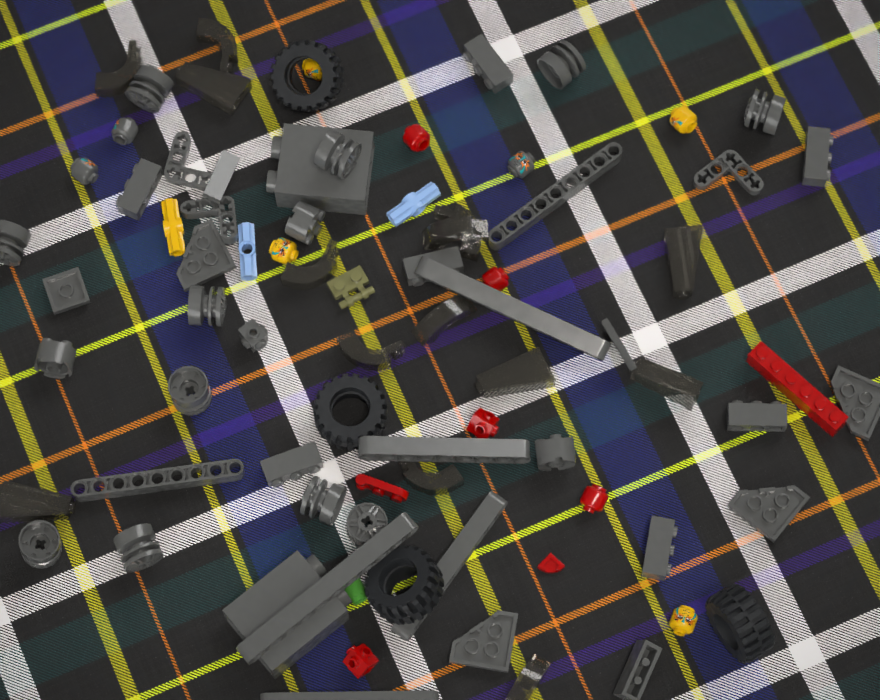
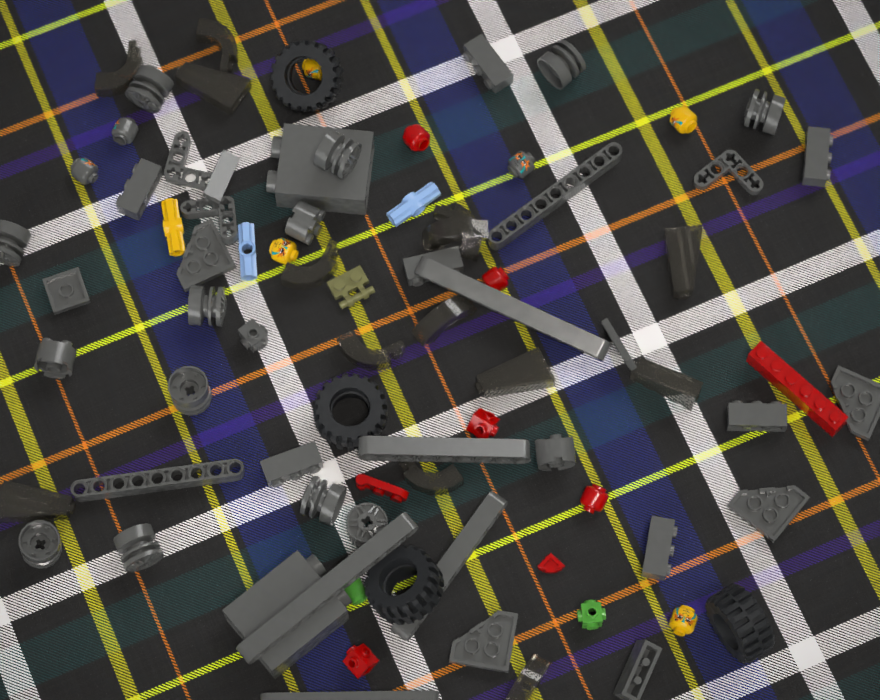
none -> bright green brick [577,600,606,630]

